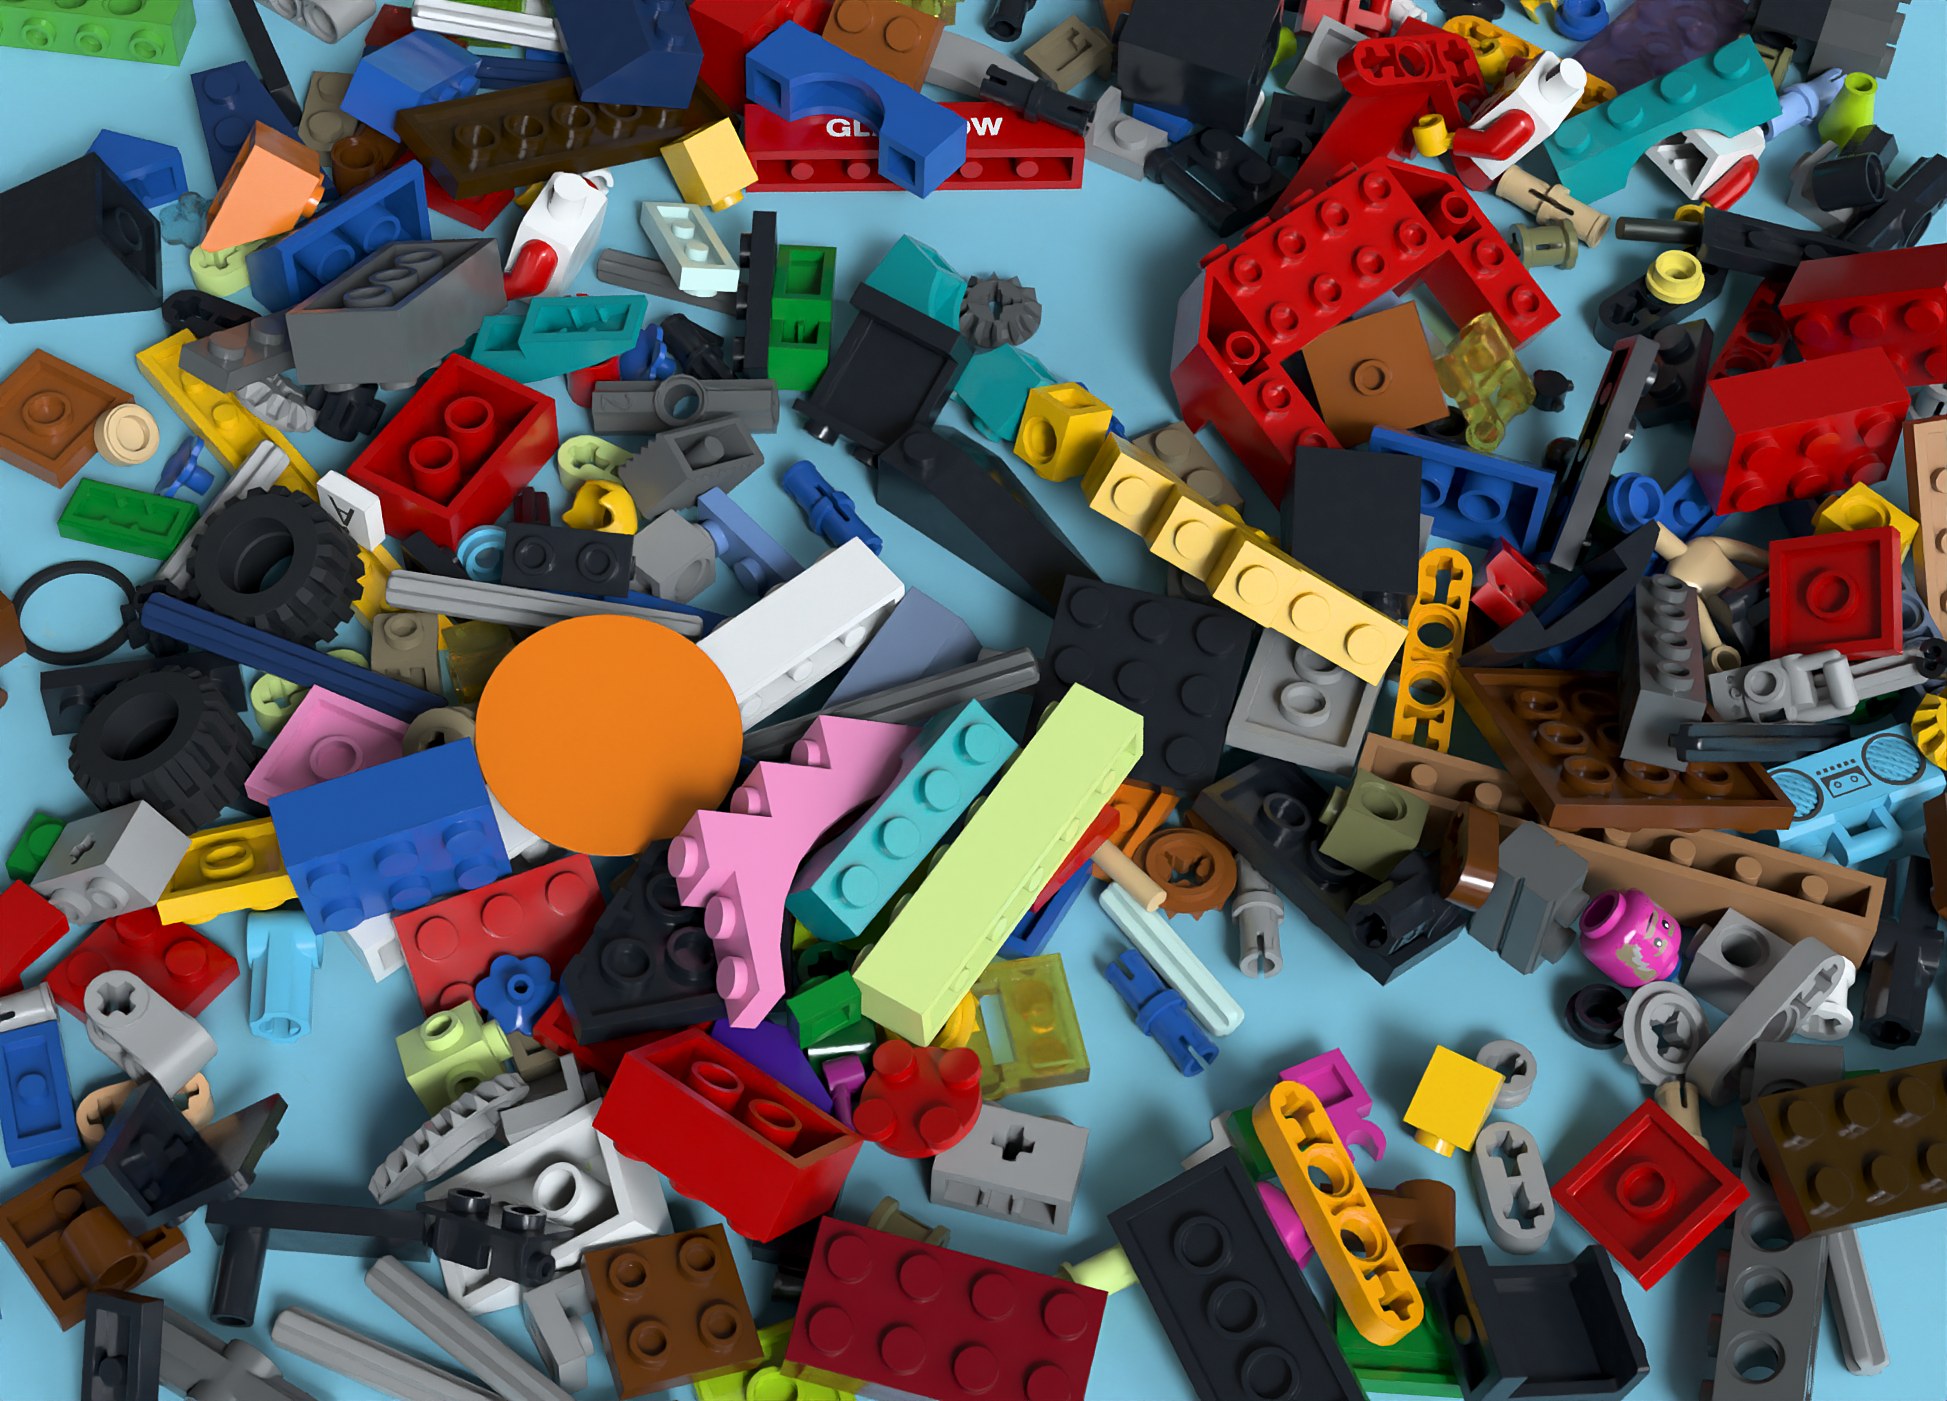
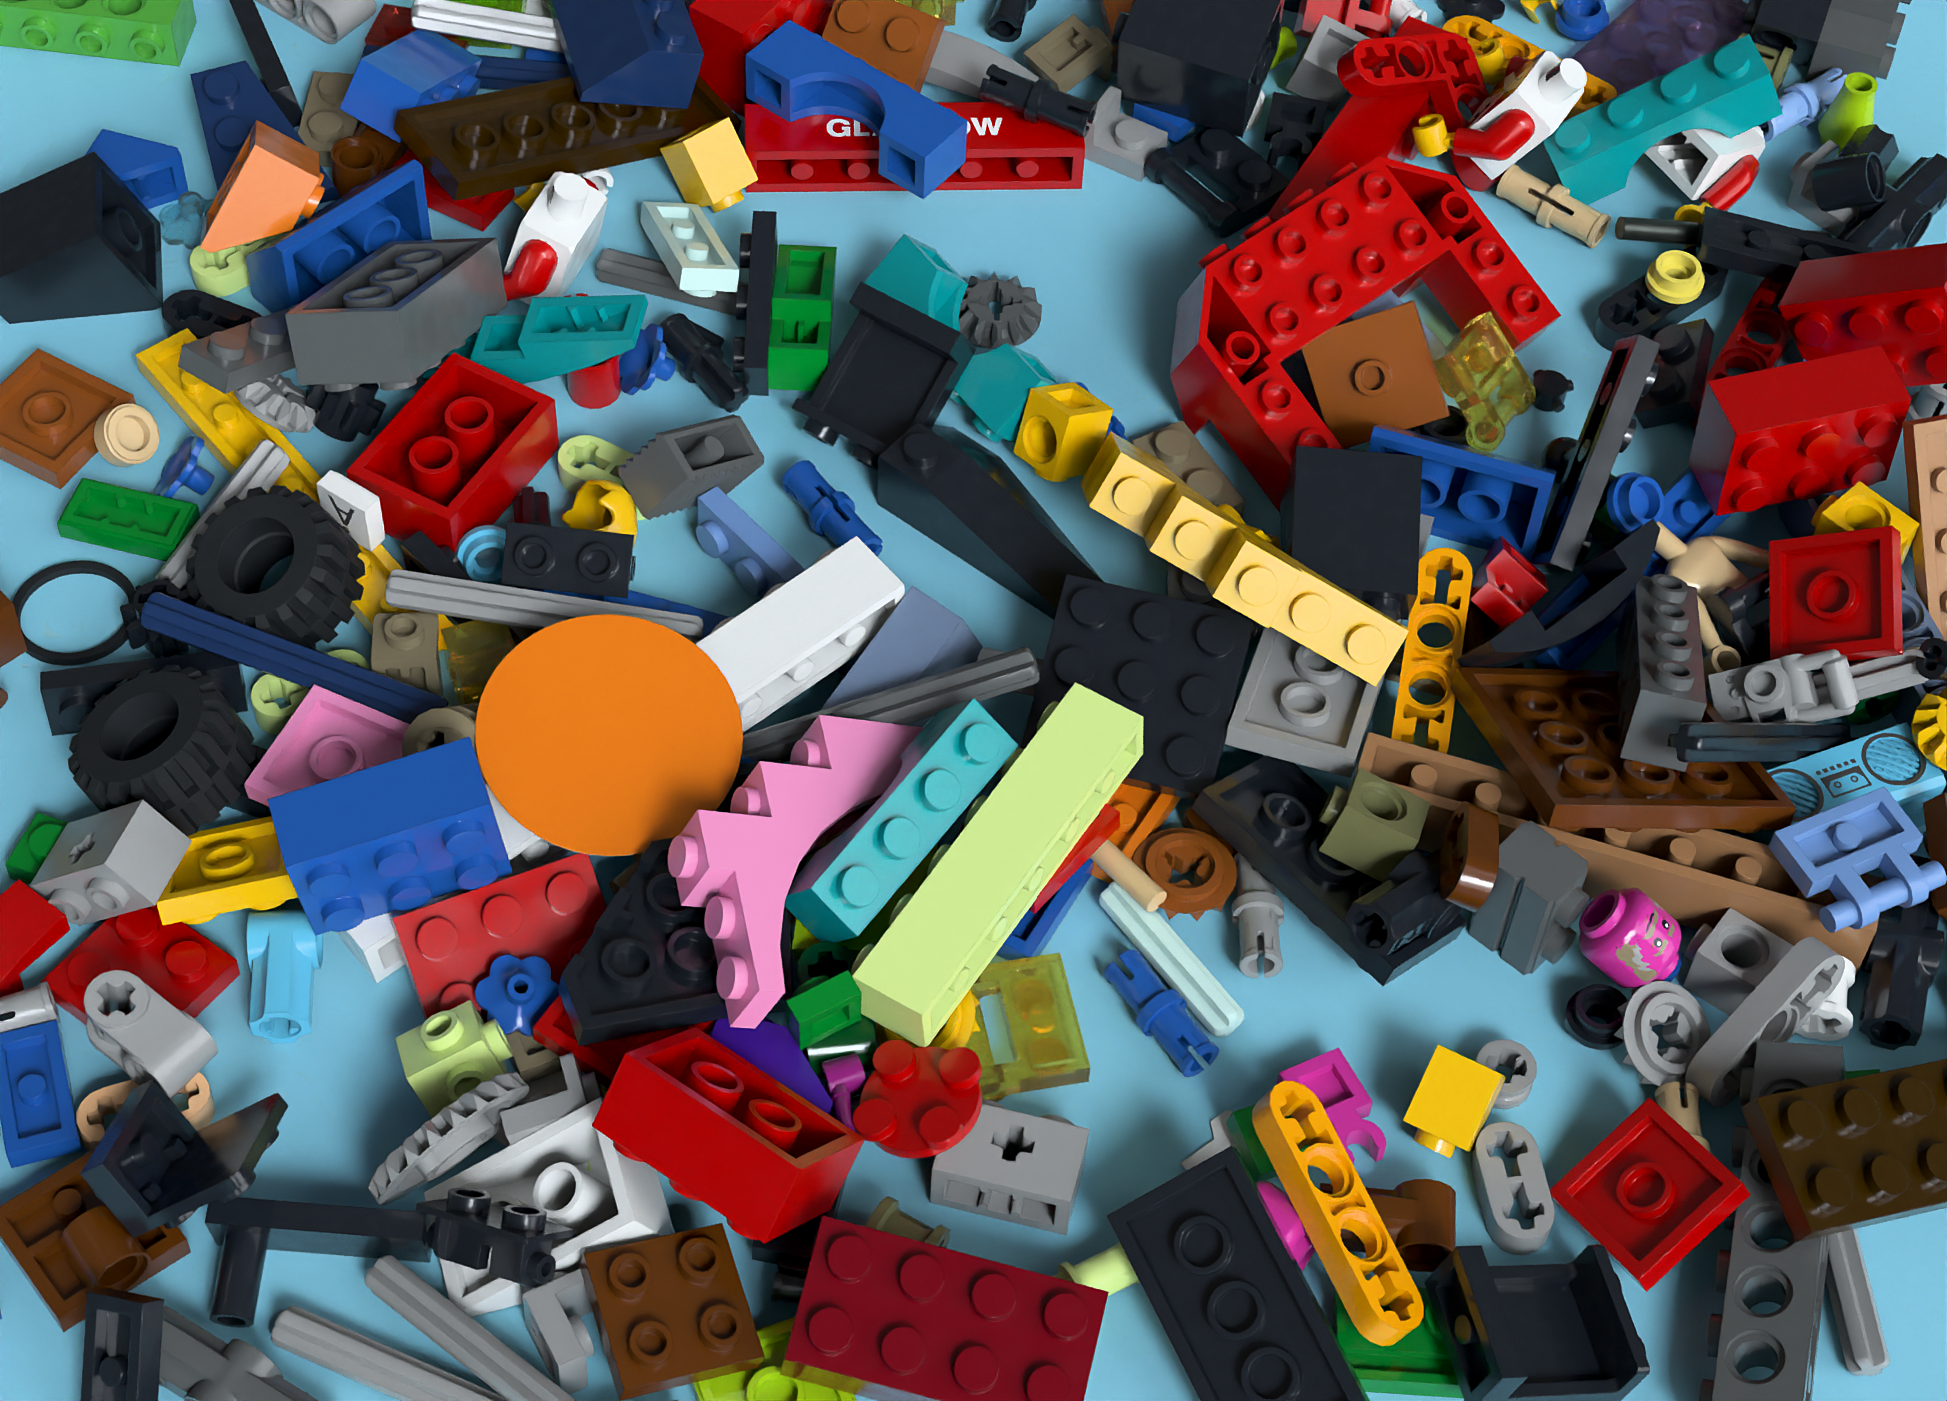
dark grey piece [592,374,780,436] -> none
light grey brick [629,509,716,605] -> none
olive bush [1507,218,1578,272] -> none
none -> medium blue plate [1768,786,1947,933]

